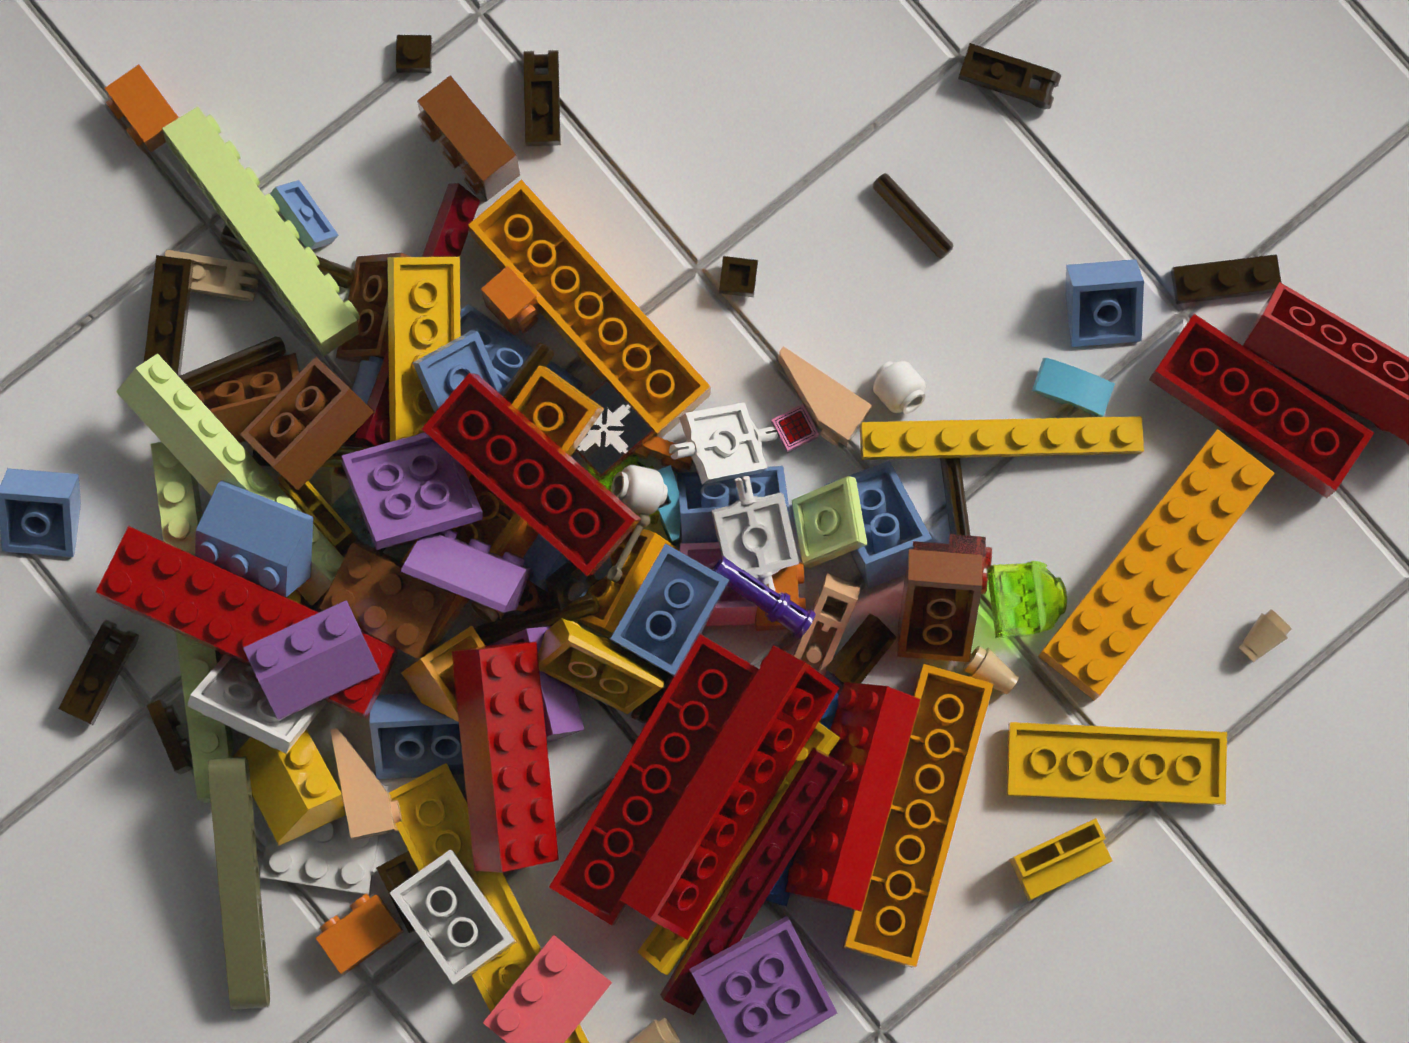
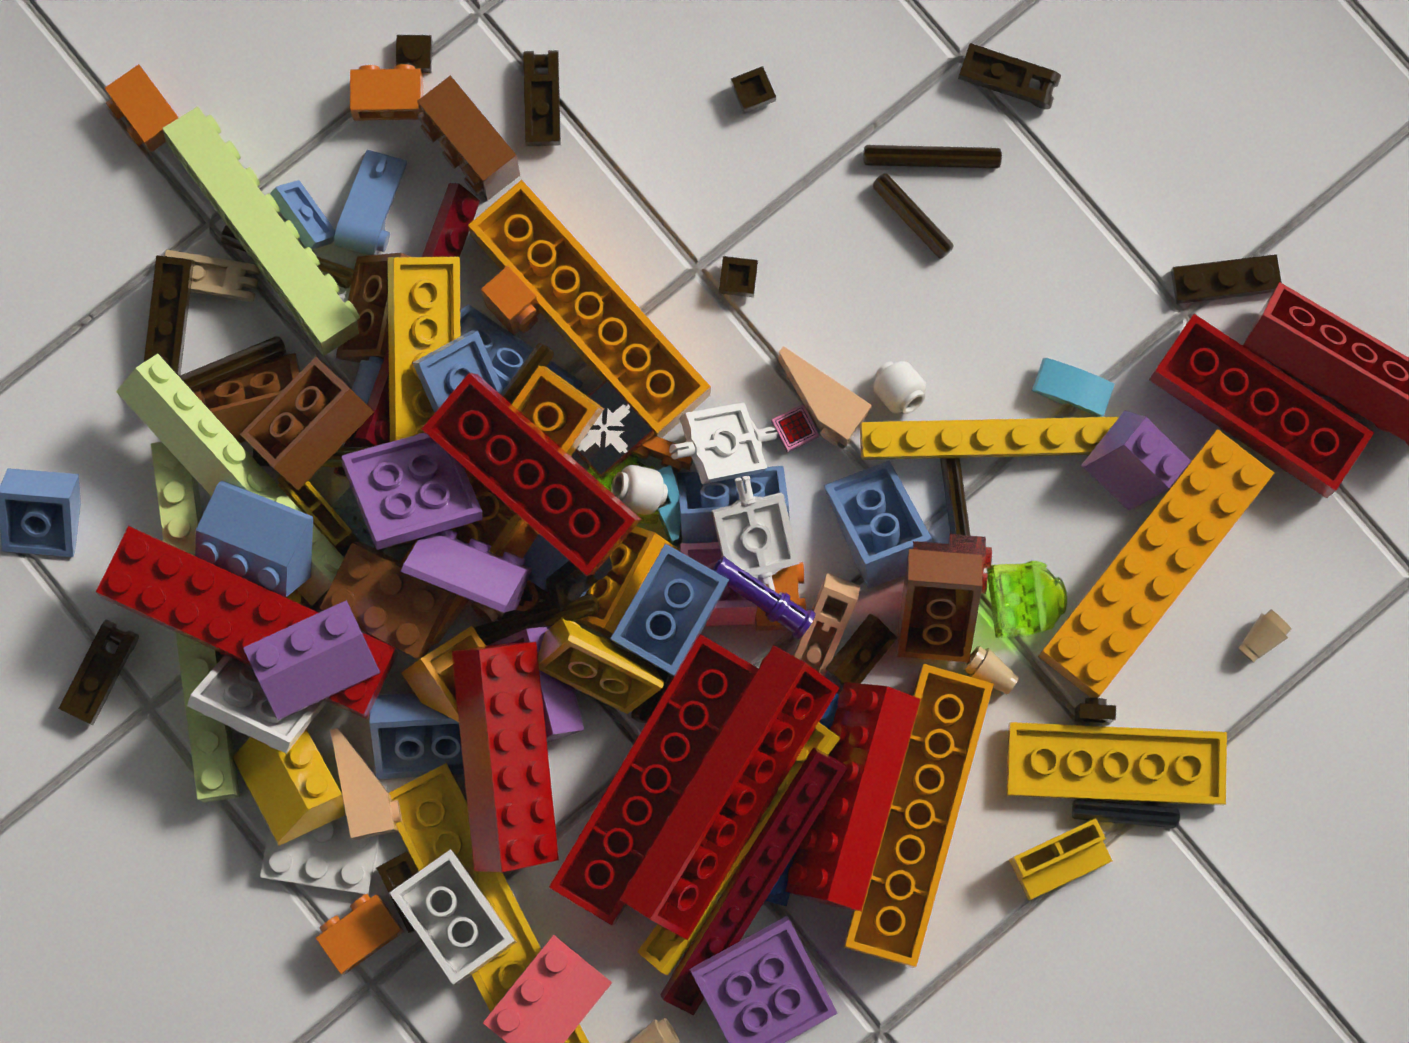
dark brown plate [146,699,193,775] -> none
olive beam [208,756,270,1010] -> none
dark tan hinge [607,514,650,582] -> none
yellowish green tile [792,476,867,568] -> none
medium blue slope [1065,259,1144,347] -> none
none -> medium blue door [334,150,407,255]
none -> orange brick [350,64,423,121]
none -> dark brown plate [730,66,776,114]
none -> dark brown axle [863,145,1002,168]
none -> black axle [1072,799,1180,828]
none -> dark brown plate [1075,698,1116,724]
none -> medium lavender slope [1081,410,1191,510]

